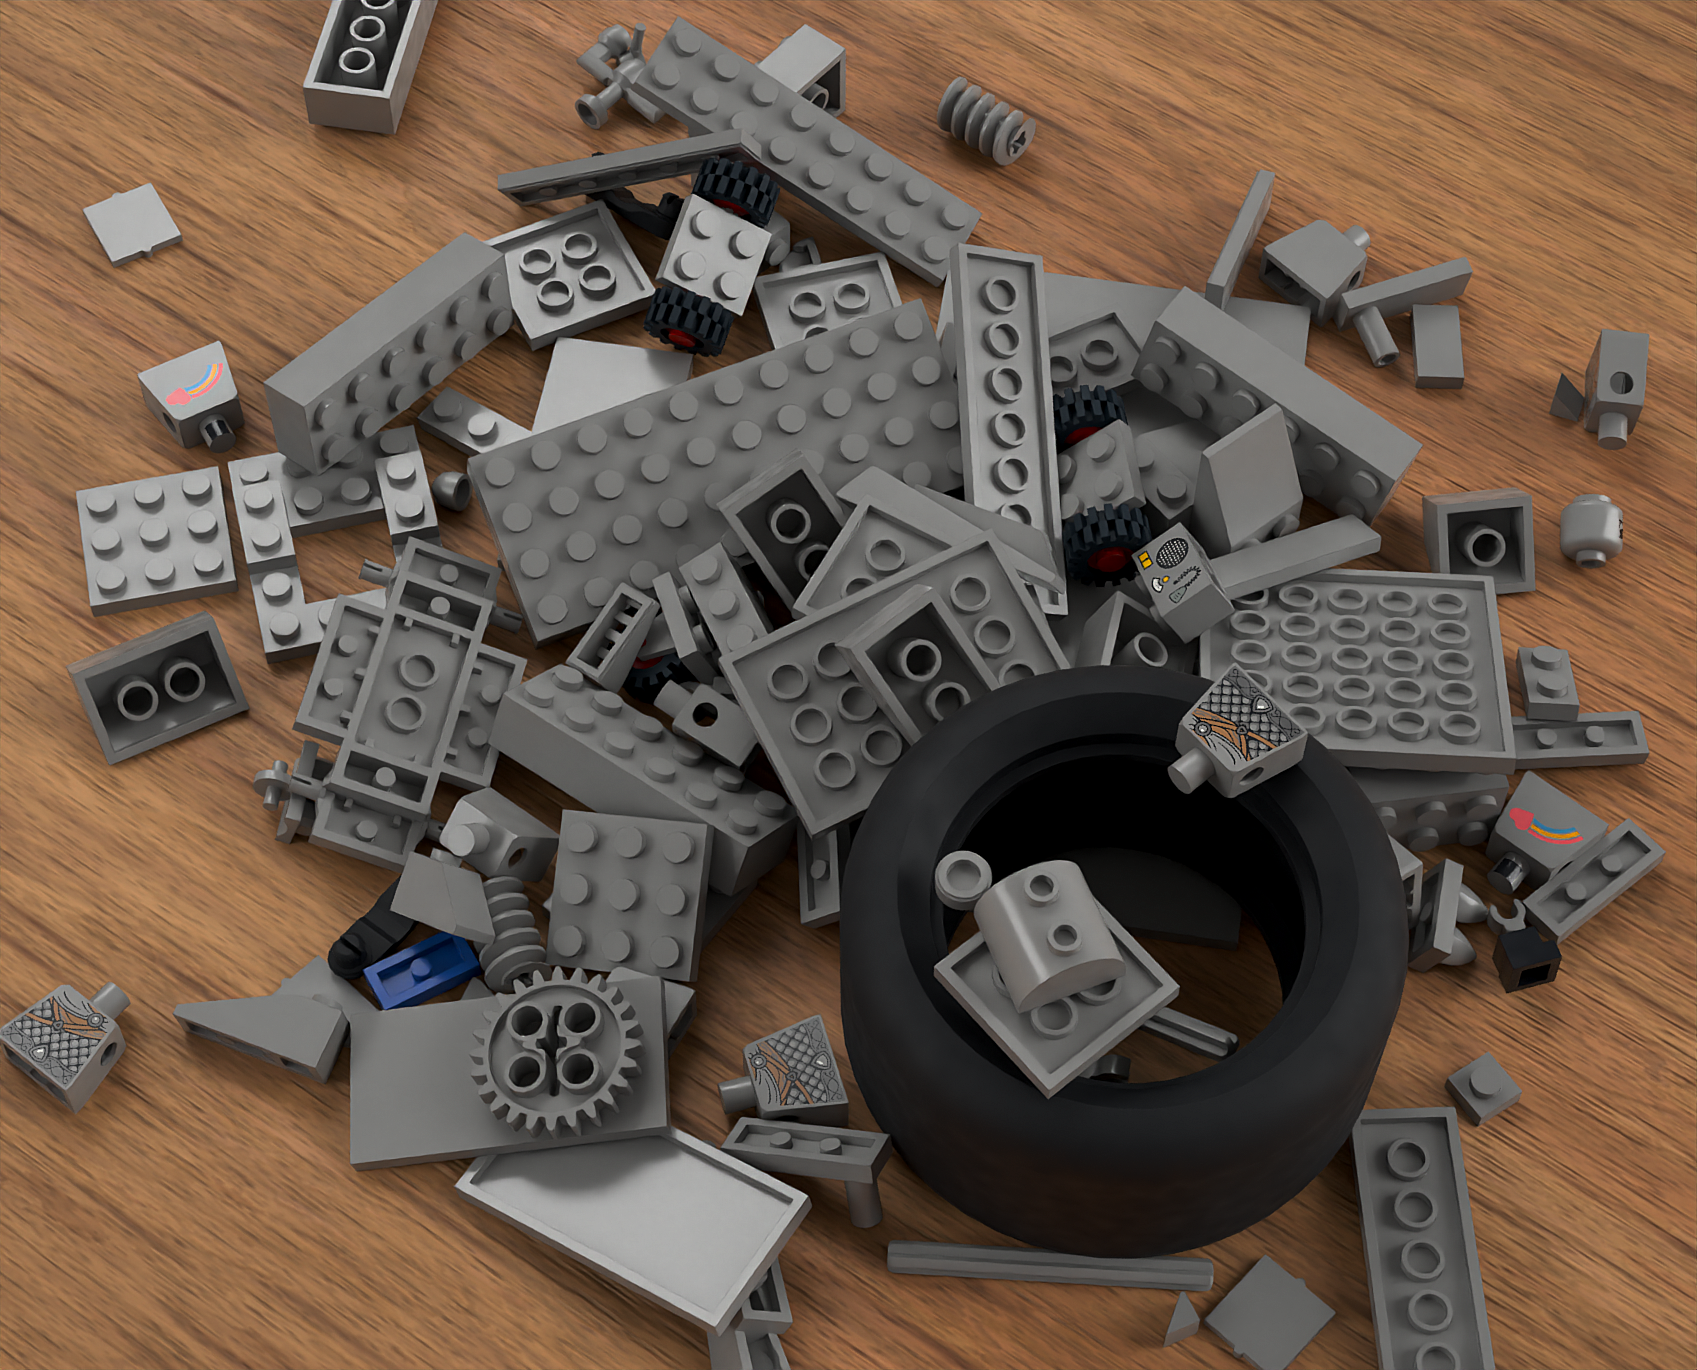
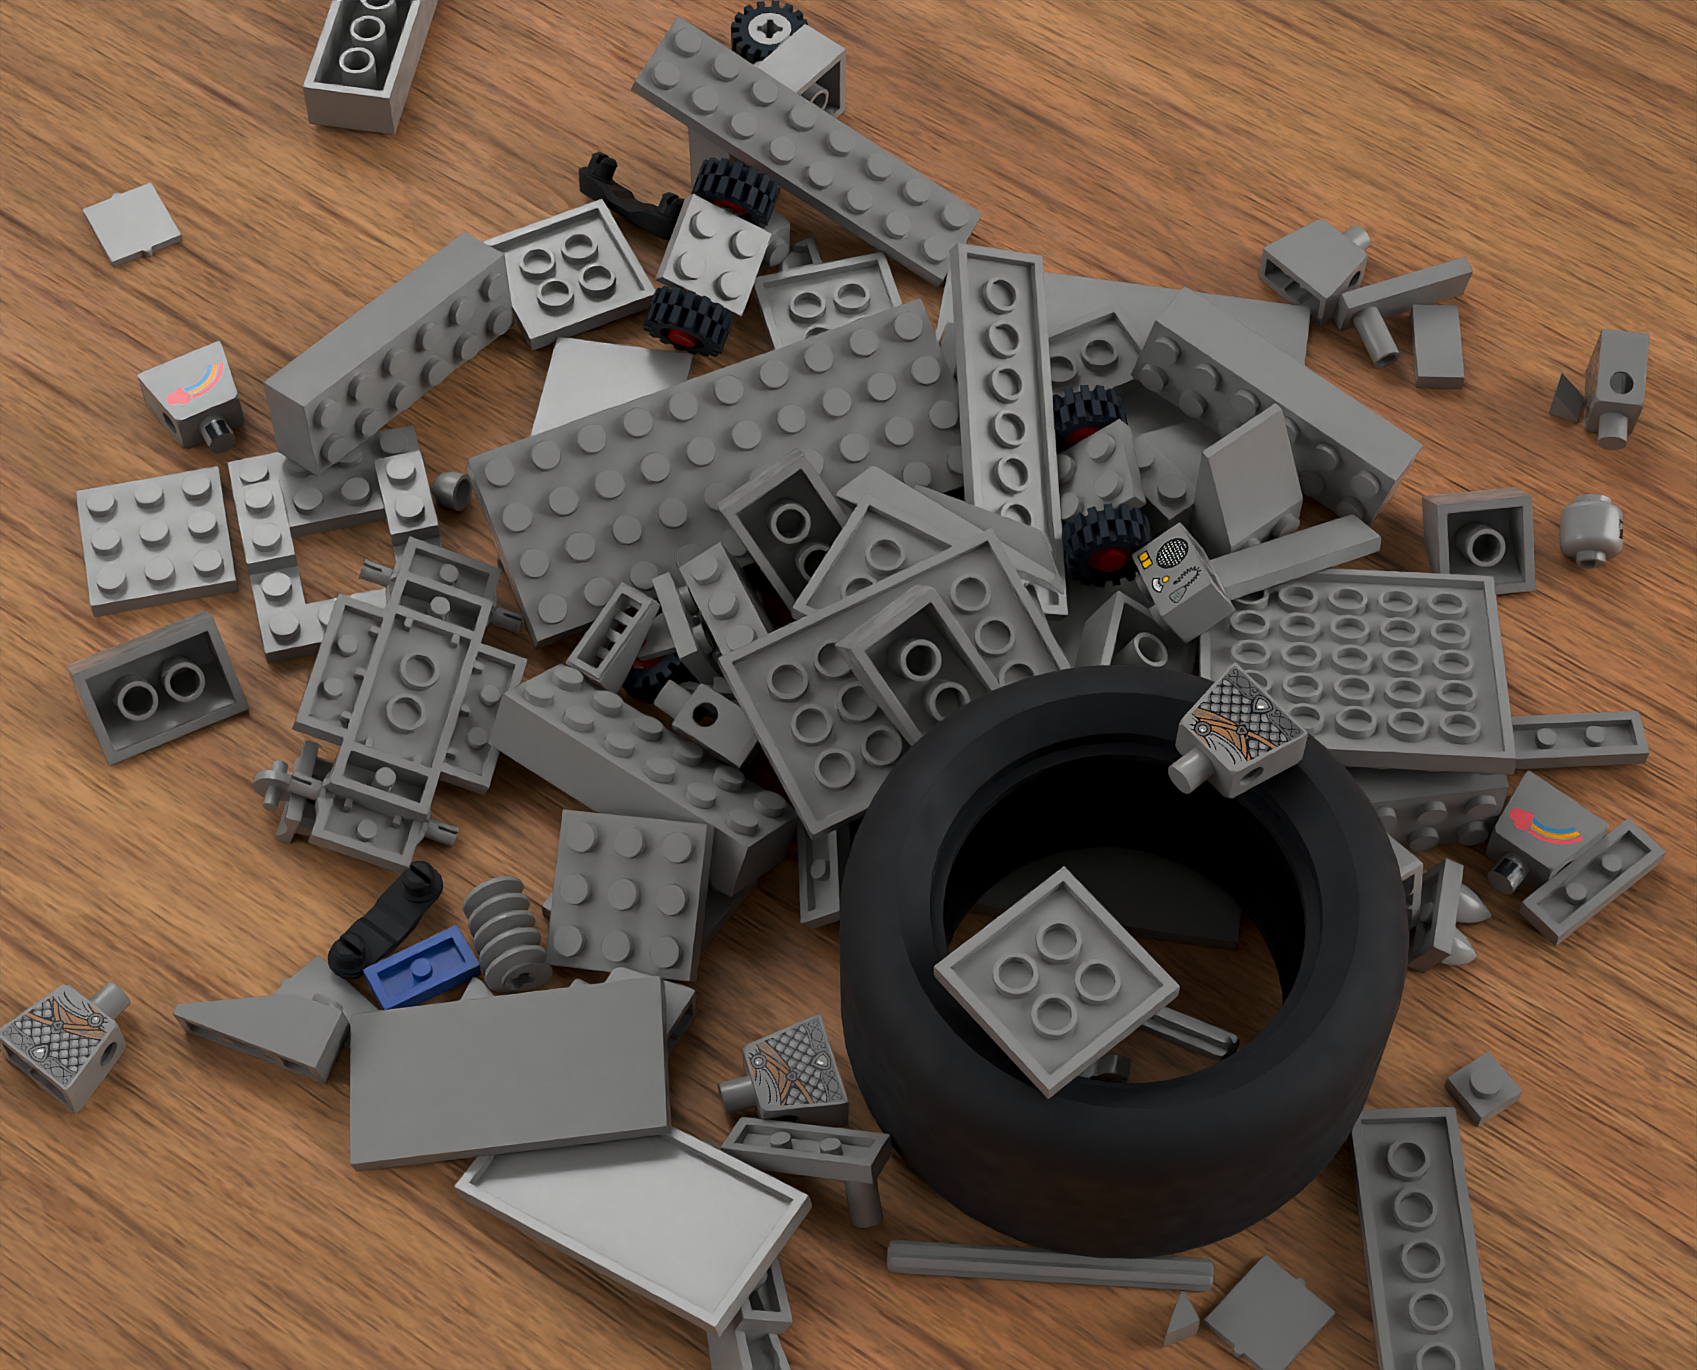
light grey slope [390,848,495,946] -> none
light grey plate [417,386,535,457] -> none
light grey torso [439,787,560,882] -> none
light grey gear [469,966,646,1140] -> none
light grey tile [498,128,761,206] -> none
light grey piece [575,24,667,129] -> none
light grey hand [615,23,646,66] -> none
light grey tile [935,851,992,910] -> none
light grey piece [937,76,1036,166] -> none
light grey brick [974,860,1126,1014] -> none
light grey tile [1205,169,1275,311] -> none
black piece [1487,899,1562,994] -> none
light grey plate [1516,646,1580,721] -> none
none -> black wheel [731,0,808,65]

